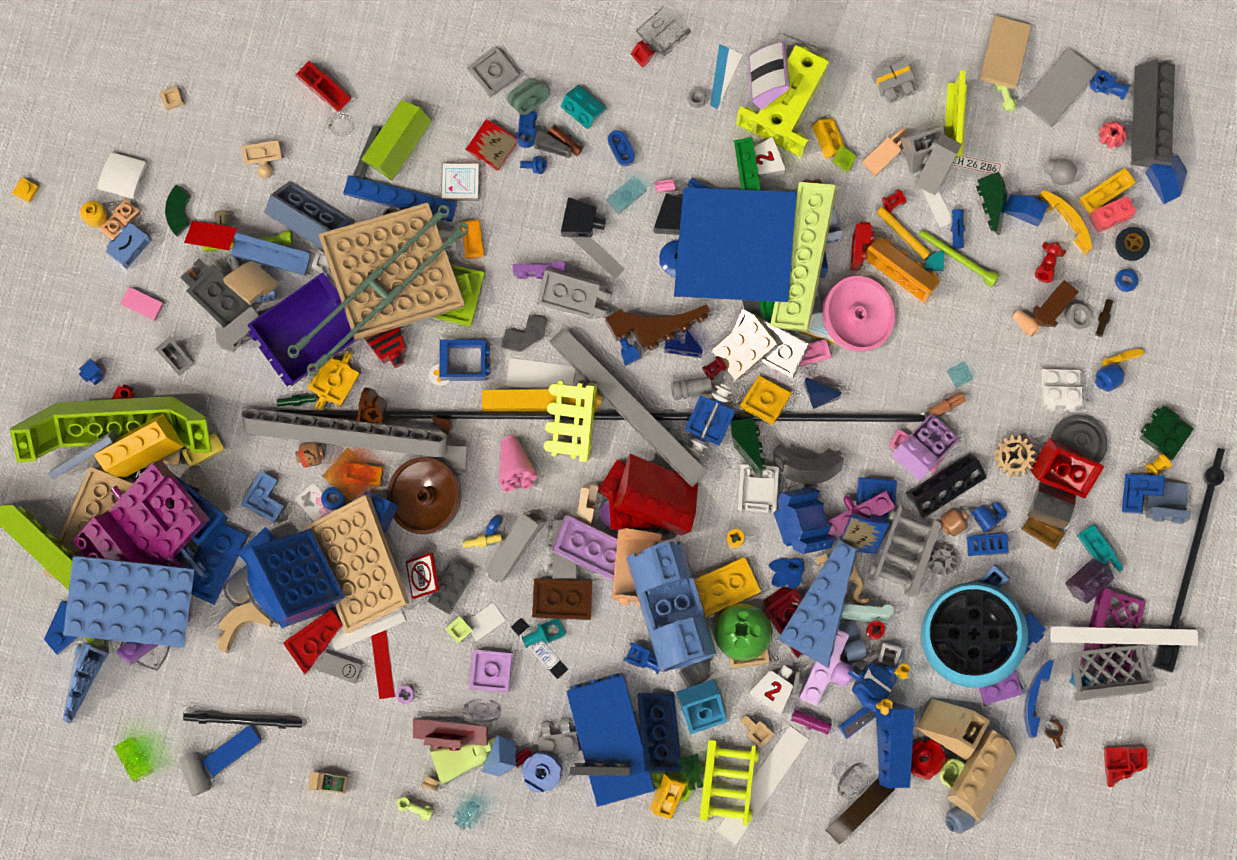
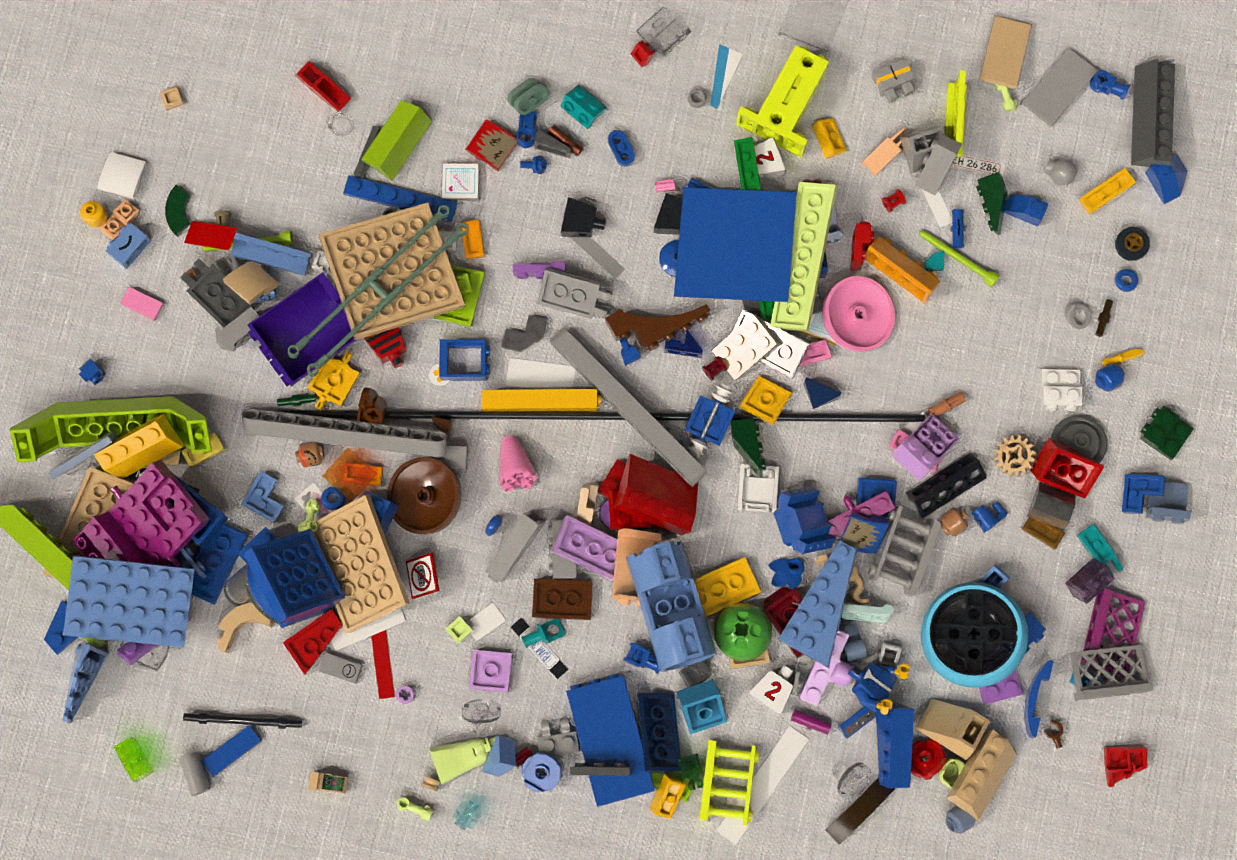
yellow plate [12,177,39,204] -> none
red plate [112,384,136,399] -> none
light grey slope [155,336,193,375] -> none
tan plate [241,140,282,178] -> none
sand blue slope [264,181,351,249] -> none
bracket [413,718,488,751] -> none
dark grey piece [428,560,475,615] -> none
light yellow bar [463,534,502,548] -> none
light grey tile [468,47,520,98] -> none
neon yellow fence [544,380,597,462] -> none
clear light blue plate [606,176,647,215] -> none
light grey axle [671,377,712,400] -> none
yellow bush [726,529,744,549] -> none
tan plate [740,715,774,749] -> none
slope [748,41,790,110] -> none
flat silver arch [773,444,844,484] -> none
lime tile [832,146,856,172] -> none
red bush [866,621,885,640] -> none
yellow piece [876,206,931,260] -> none
light grey gear [927,544,957,575] -> none
clear light blue tile [947,362,973,388] -> none
blue slope [966,533,1009,556] -> none
light nougat cone [1012,309,1041,337] -> none
reddish brown piece [1033,280,1079,327] -> none
red animal [1035,242,1066,283] -> none
yellow slope [1038,190,1092,255] -> none
white sticker [1050,627,1198,645] -> none
coral brick [1090,196,1136,233] -> none
coral piece [1099,120,1127,149] -> none
yellow bush [1145,453,1172,476] -> none
black bar [1152,448,1225,673] -> none
none -> yellowish green bar [298,499,320,532]

